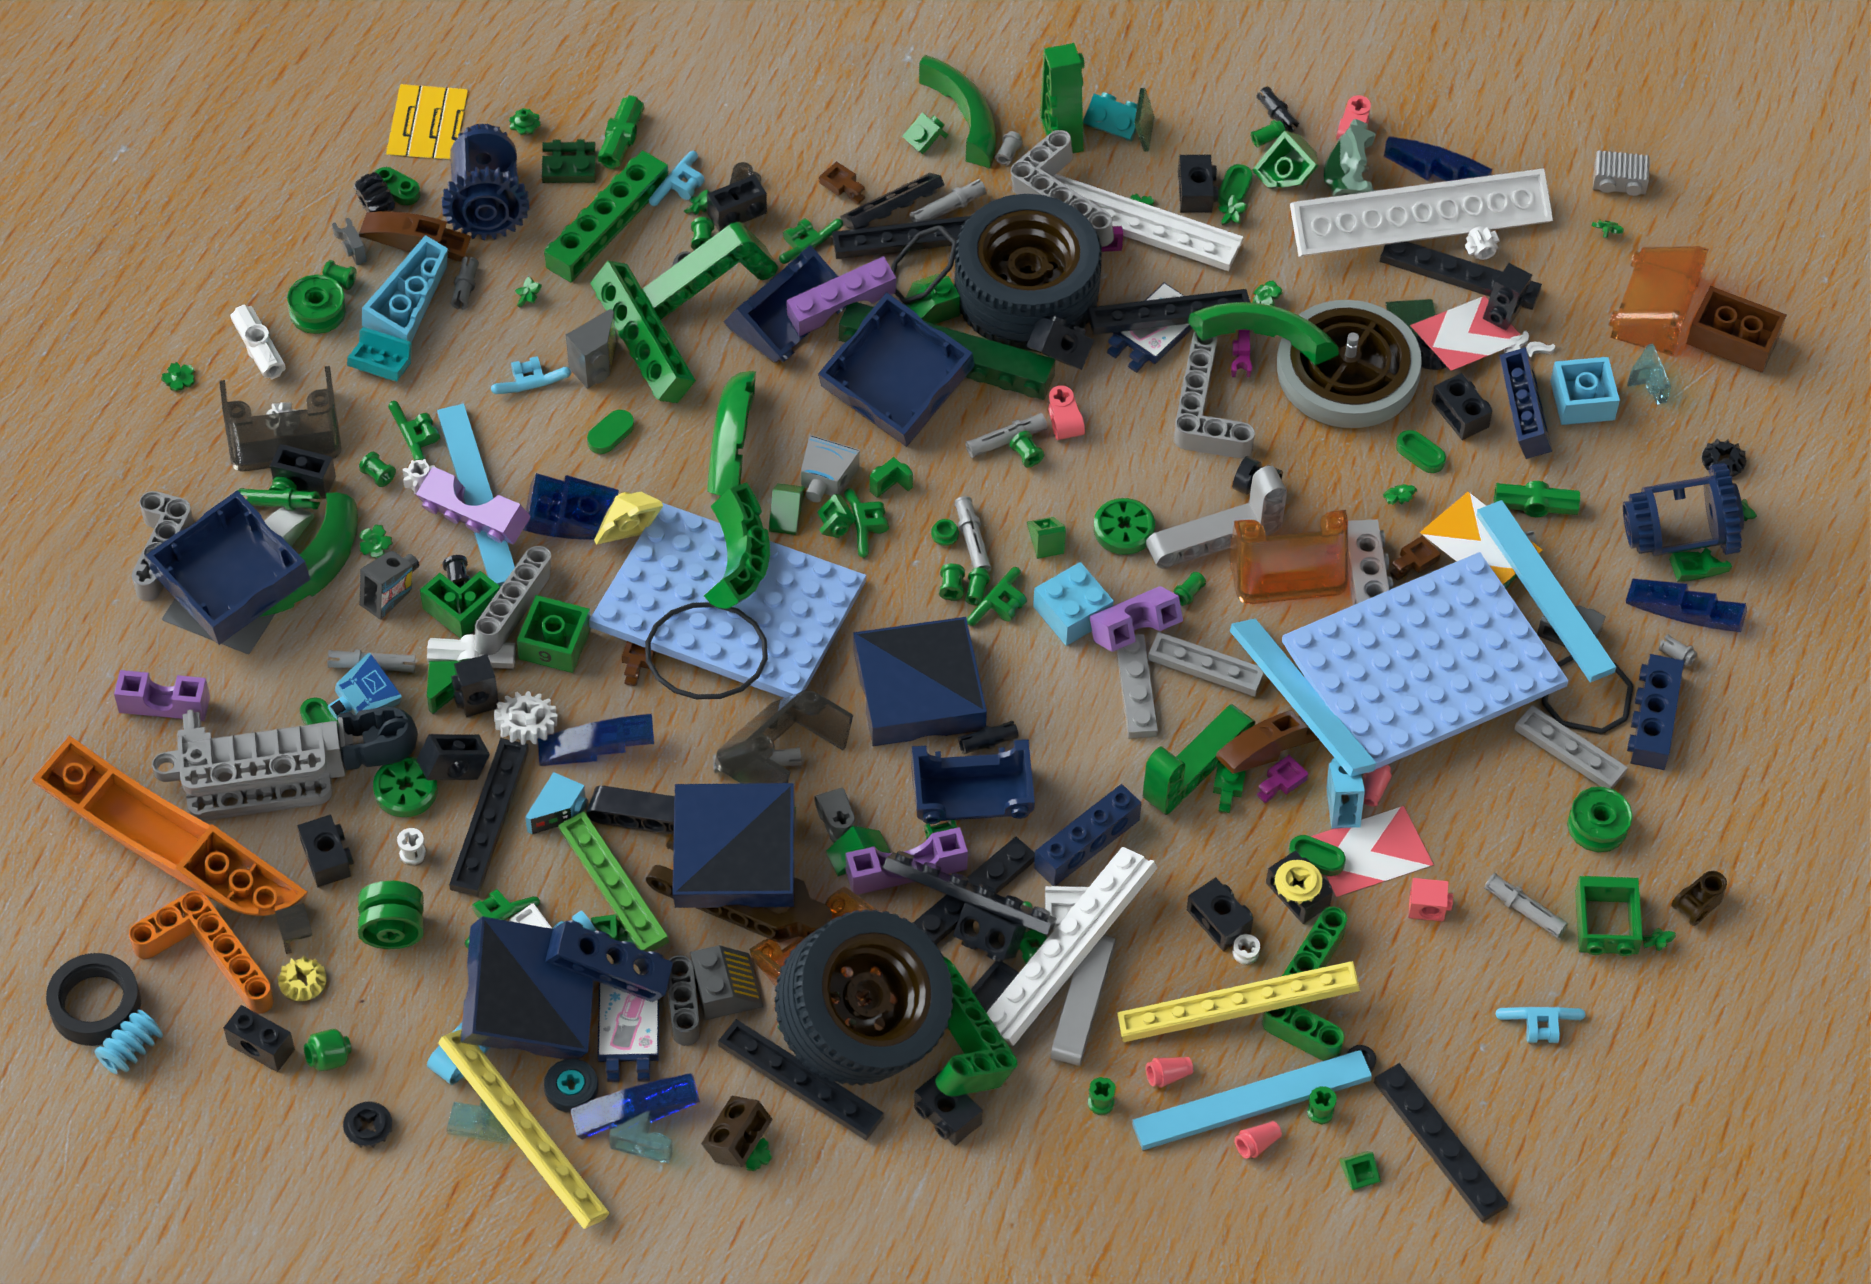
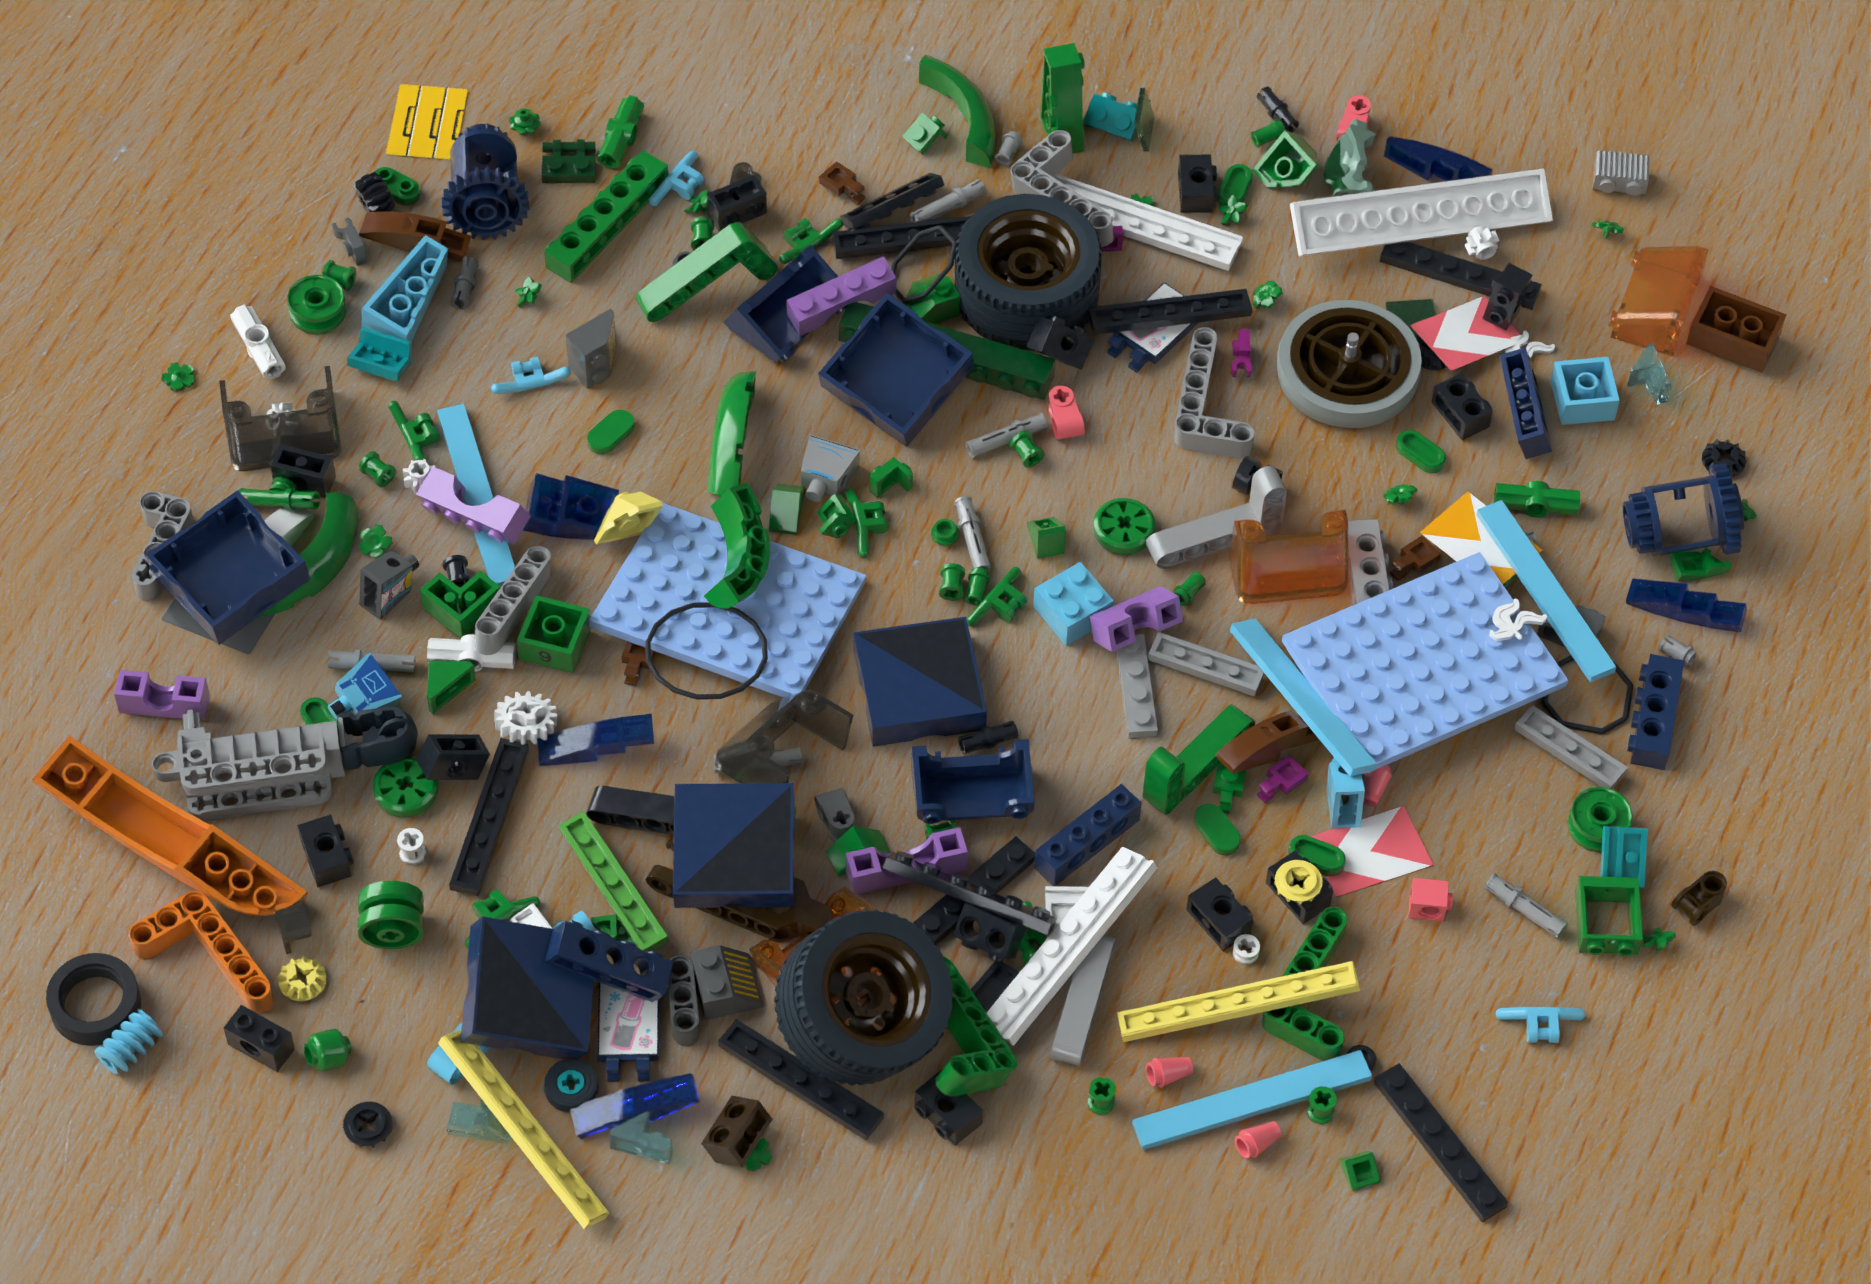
black brick [451,654,499,718] -> none
medium azure slope [525,772,588,834] -> none
green brick [590,260,696,403] -> none
green brick [1188,302,1339,365] -> none
none -> green tile [1194,803,1240,855]
none -> white piece [1490,599,1547,641]
none -> teal plate [1600,826,1648,888]

